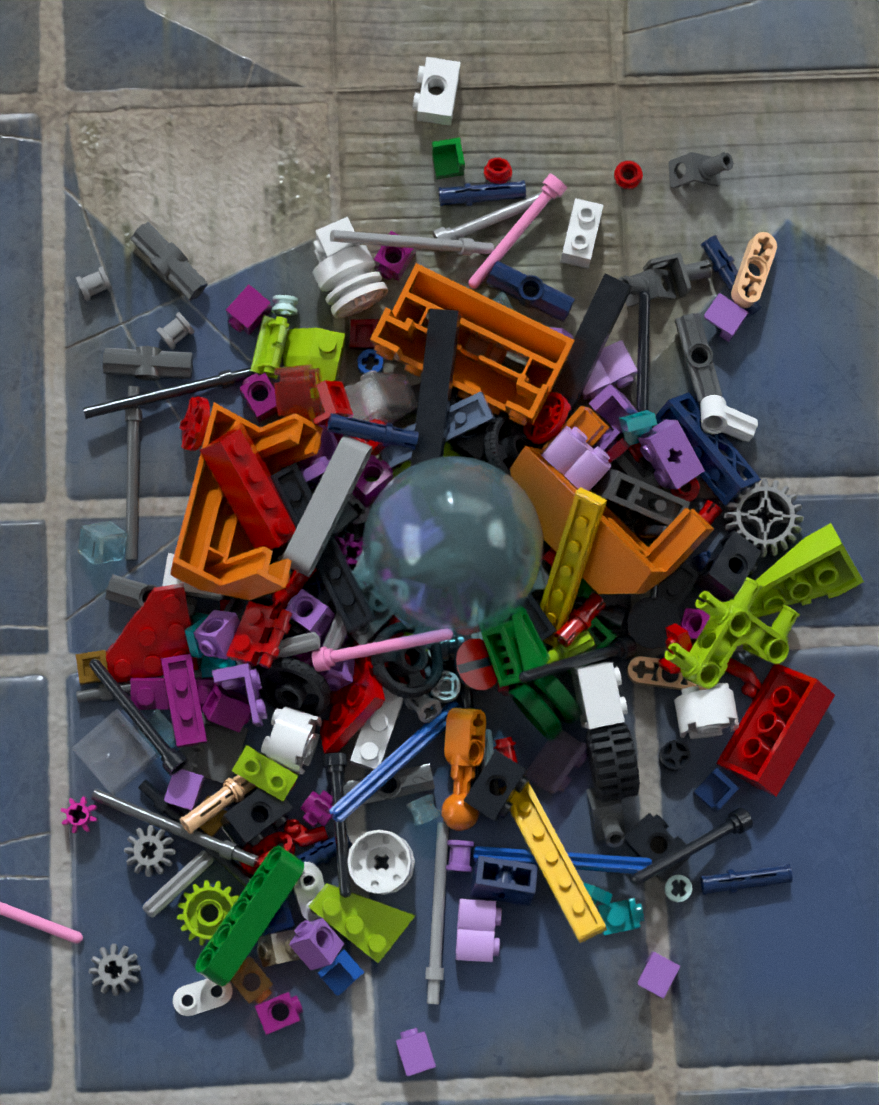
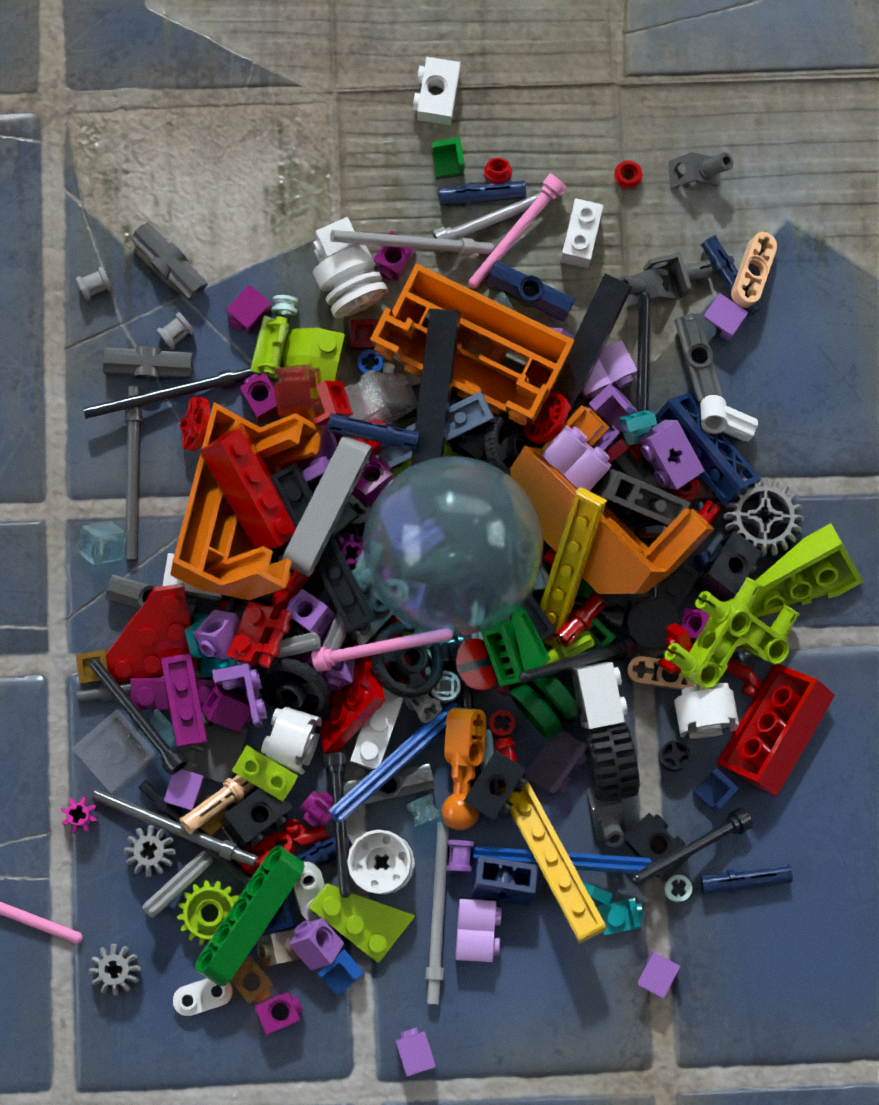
none -> red bush [489,710,515,737]

